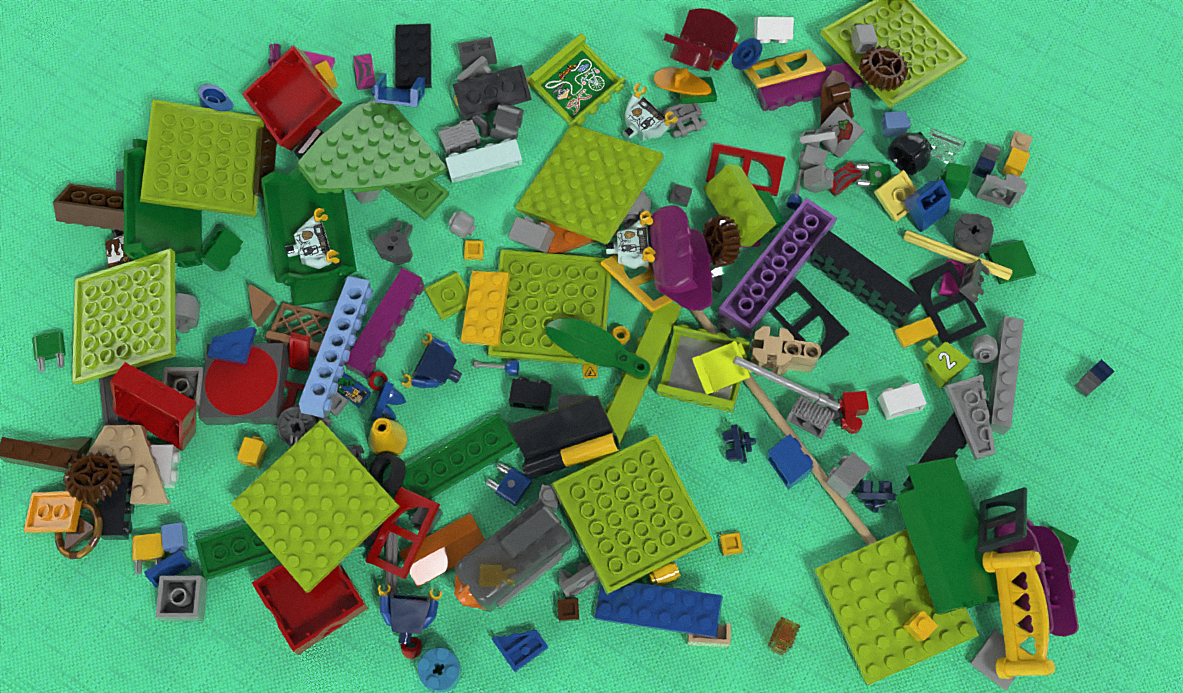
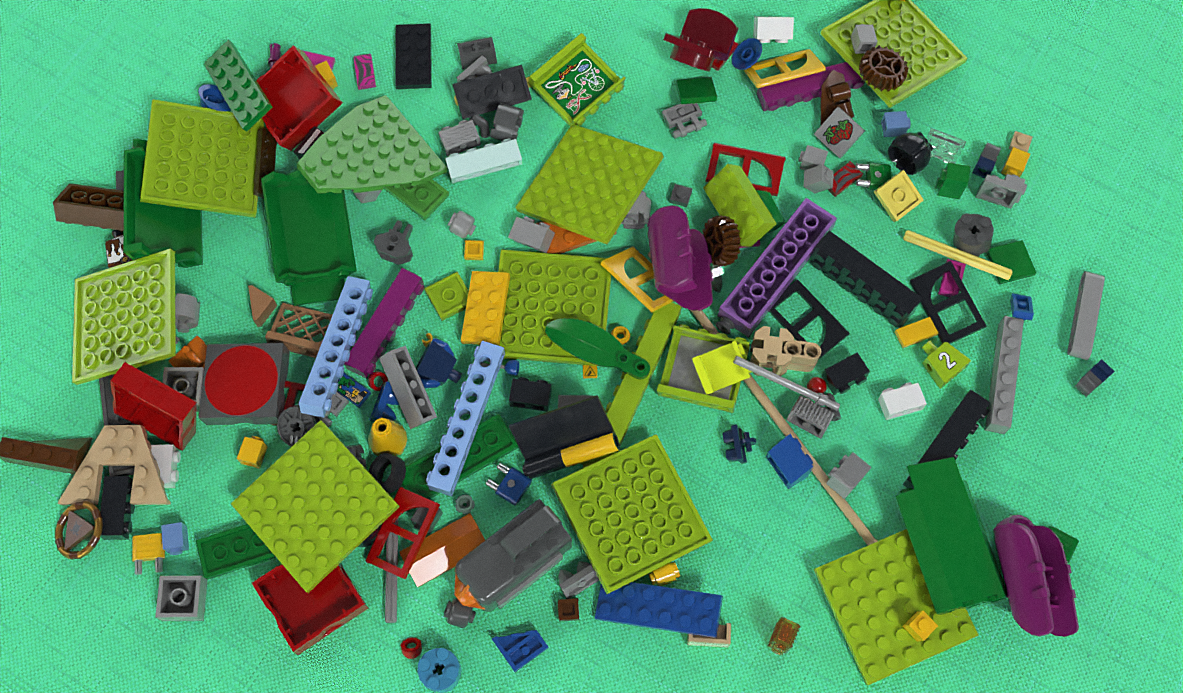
light orange tile [24,491,82,533] -> none
green piece [32,332,66,372] -> none
reddish brown gear [64,451,122,504] -> none
blue tile [144,550,192,587] -> none
green brick [198,228,243,272] -> none
blue wing [207,327,257,364] -> none
torso [285,208,339,269] -> none
red tile [289,332,311,372] -> none
blue panel [372,73,425,107] -> none
dark blue torso [378,584,442,644] -> none
clear yellow plate [479,564,517,588] -> none
light grey brick [538,484,560,513] -> none
torso [606,211,656,269] -> none
torso [623,83,678,141] -> none
light orange shield [654,67,711,95] -> none
yellow tile [719,532,743,556] -> none
blue hinge [786,169,805,210] -> none
light grey tile [799,126,840,154] -> none
red brick [838,391,869,434] -> none
dark blue hips [855,480,896,513] -> none
blue slope [903,180,951,232] -> none
light grey wing [945,375,996,460] -> none
dark grey hinge [959,259,990,303] -> none
light grey slope [970,629,1016,691] -> none
light grey head [972,335,998,363] -> none
black window [977,487,1027,553] -> none
yellow piece [983,550,1055,679] -> none
none -> orange shield [169,335,207,368]
none -> green plate [204,40,273,132]
none -> light grey brick [379,345,437,429]
none -> light blue brick [426,341,505,497]
none -> dark grey head [444,598,476,628]
none -> sand green plate [455,495,475,514]
none -> red piece [807,377,827,394]
none -> black brick [822,352,870,395]
none -> blue plate [1010,293,1034,321]
none -> light grey beam [1067,271,1105,360]

